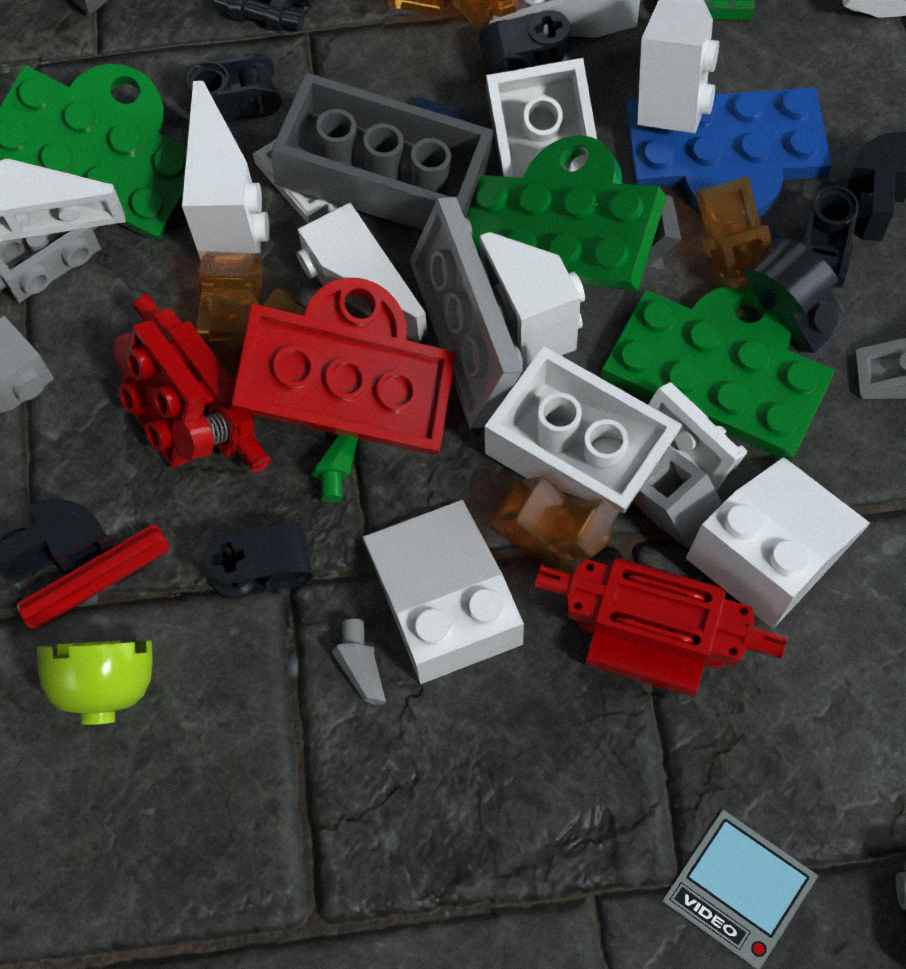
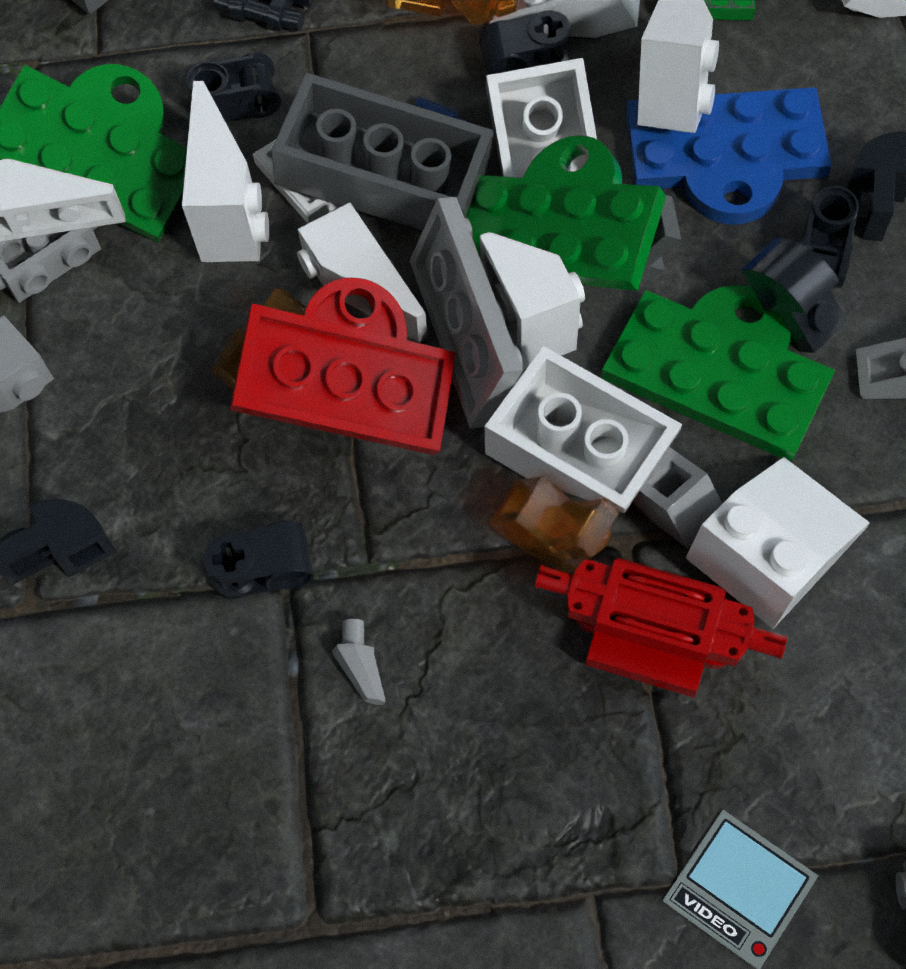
red axle [17,525,170,630] -> none
lime cylinder [37,639,153,725] -> none
red piece [113,295,271,473] -> none
clear orange brick [196,251,264,342] -> none
green bar [312,435,358,503] -> none
white slope [363,500,524,684] -> none
white plate [648,382,747,491] -> none
clear orange brick [695,176,772,289] -> none

